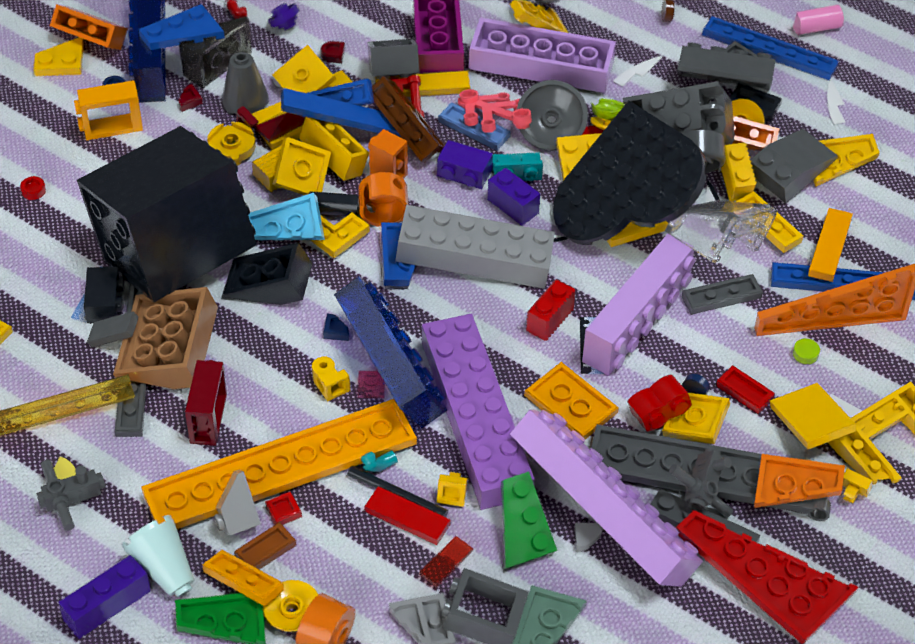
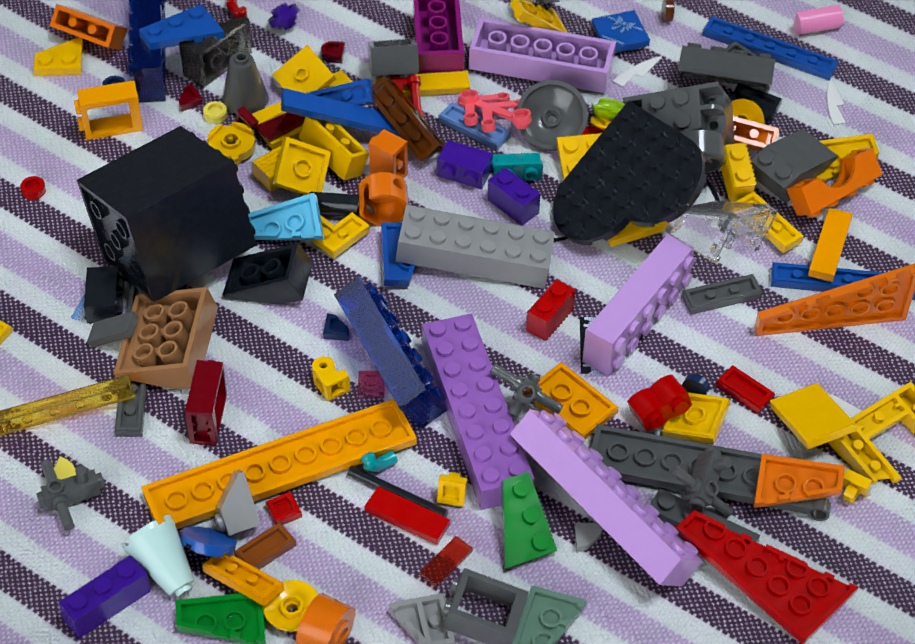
lime tile [793,338,820,364] -> none
none -> blue tile [180,526,237,557]
none -> light yellow tile [203,101,227,124]
none -> dark grey piece [490,363,564,416]
none -> blue tile [591,10,650,54]
none -> orange arch [786,148,883,218]

